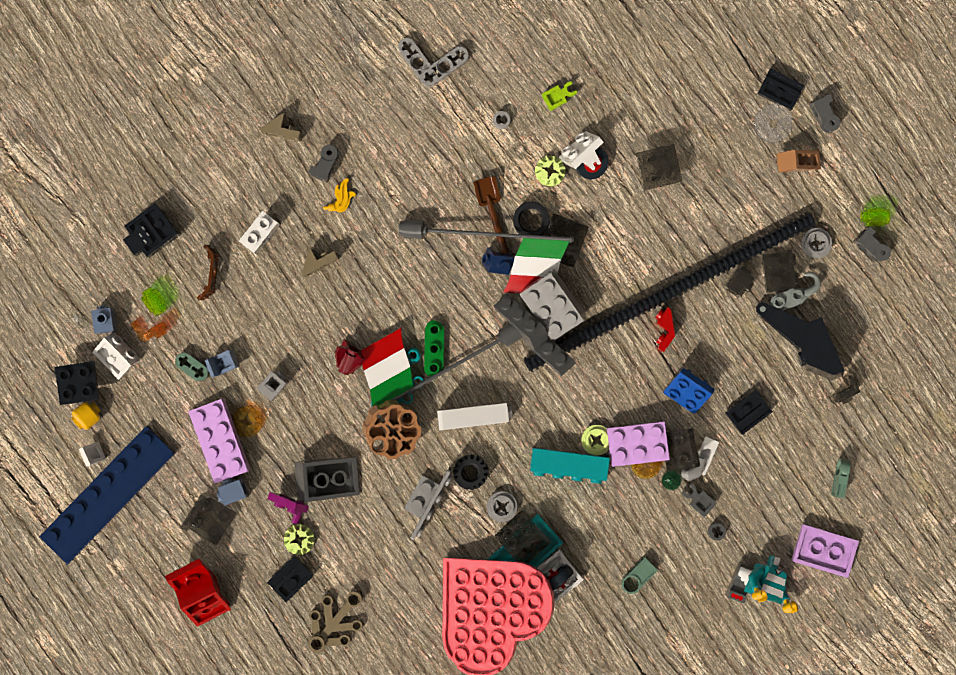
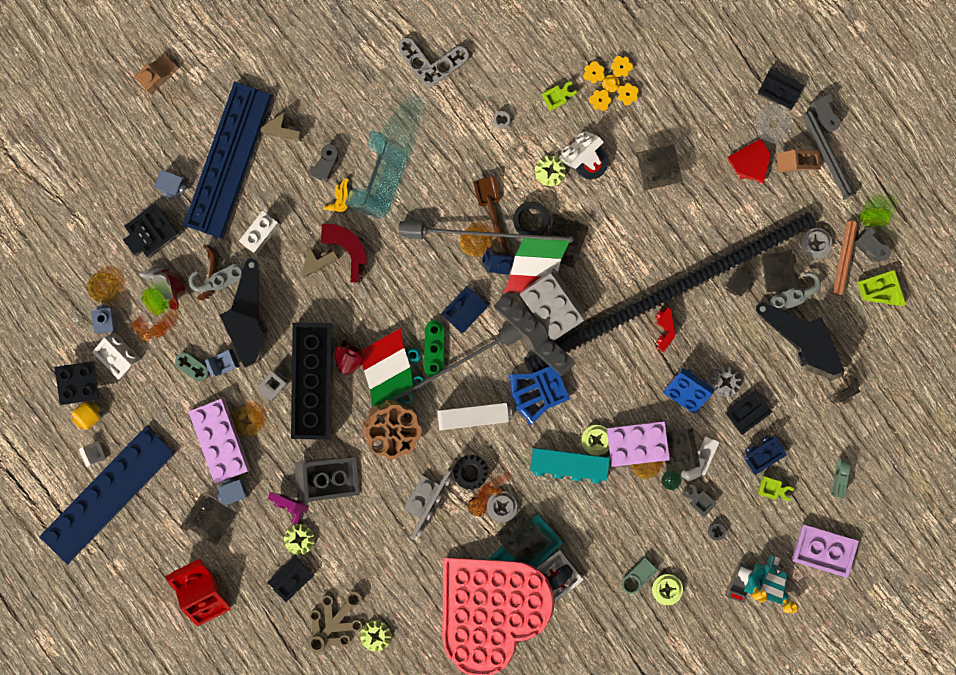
none -> clear yellow gear [87,272,119,303]
none -> medium nougat arch [134,54,179,95]
none -> hair [139,266,186,310]
none -> sand blue brick [154,170,187,199]
none -> dark blue plate [183,81,273,239]
none -> black slope [189,258,269,368]
none -> black brick [291,323,333,440]
none -> dark red arch [321,224,368,284]
none -> clear light blue windscreen [345,130,408,219]
none -> yellowish green gear [360,620,391,652]
none -> dark blue panel [441,286,488,333]
none -> clear yellow gear [459,226,490,257]
none -> clear orange plate [468,486,502,517]
none -> blue plate [508,366,570,426]
none -> yellow plant [583,56,639,111]
none -> yellowish green gear [652,574,683,605]
none -> light grey gear [710,367,741,397]
none -> red slope [727,139,771,184]
none -> dark blue bracket [741,434,787,475]
none -> lime plate [757,476,794,501]
none -> dark grey axle [803,111,857,200]
none -> nougat axle [833,220,858,295]
none -> lime wing [856,270,906,306]

